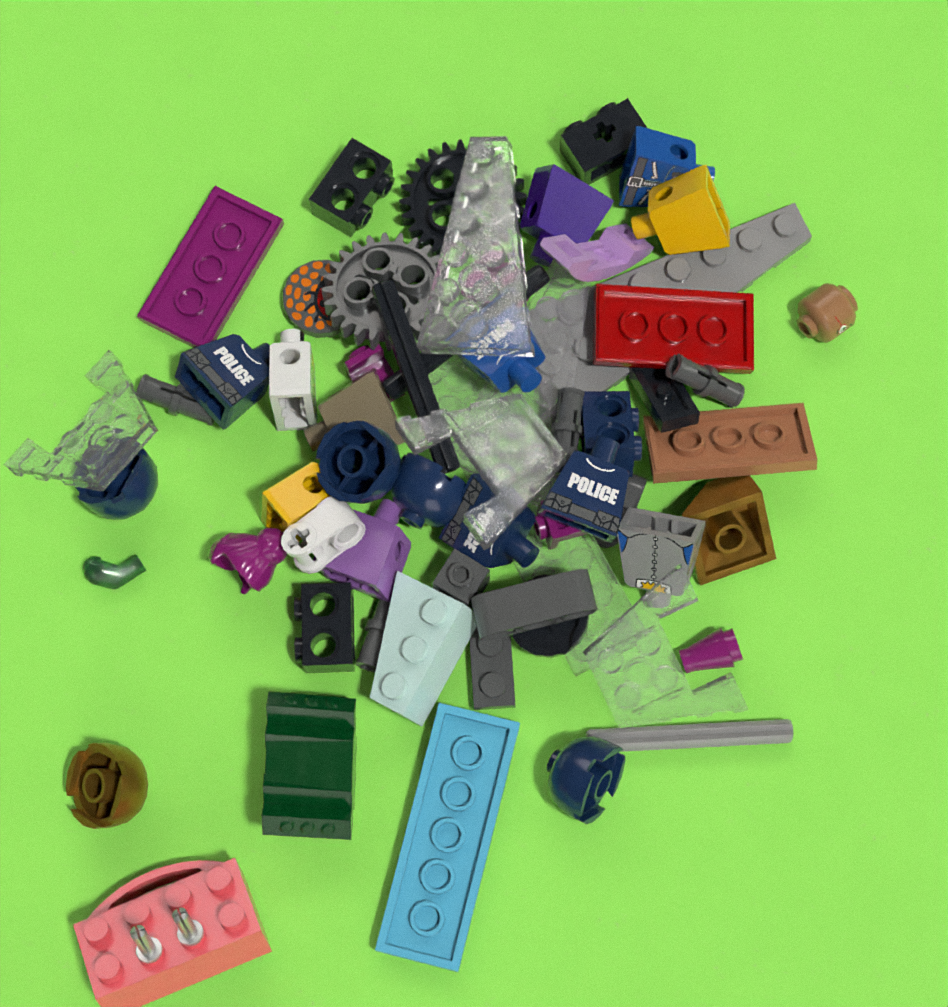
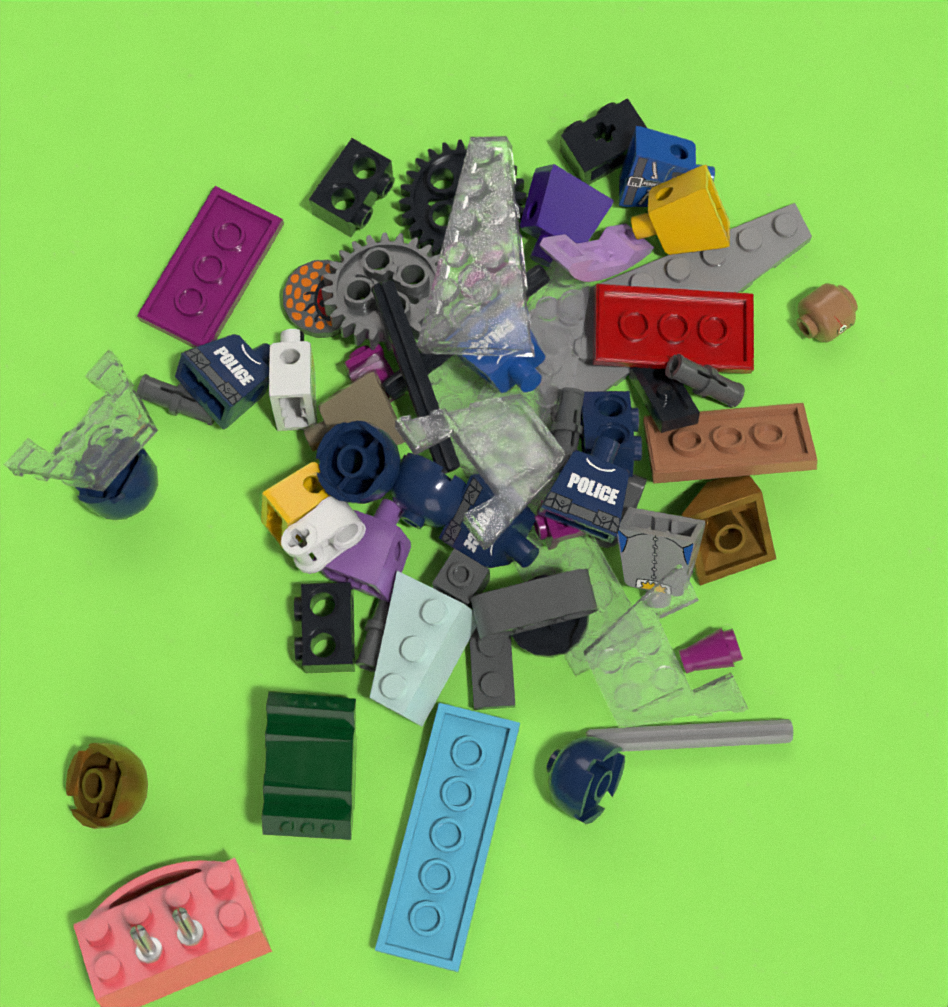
clear green arm [83,554,147,590] -> none
magenta piece [208,528,287,595] -> none

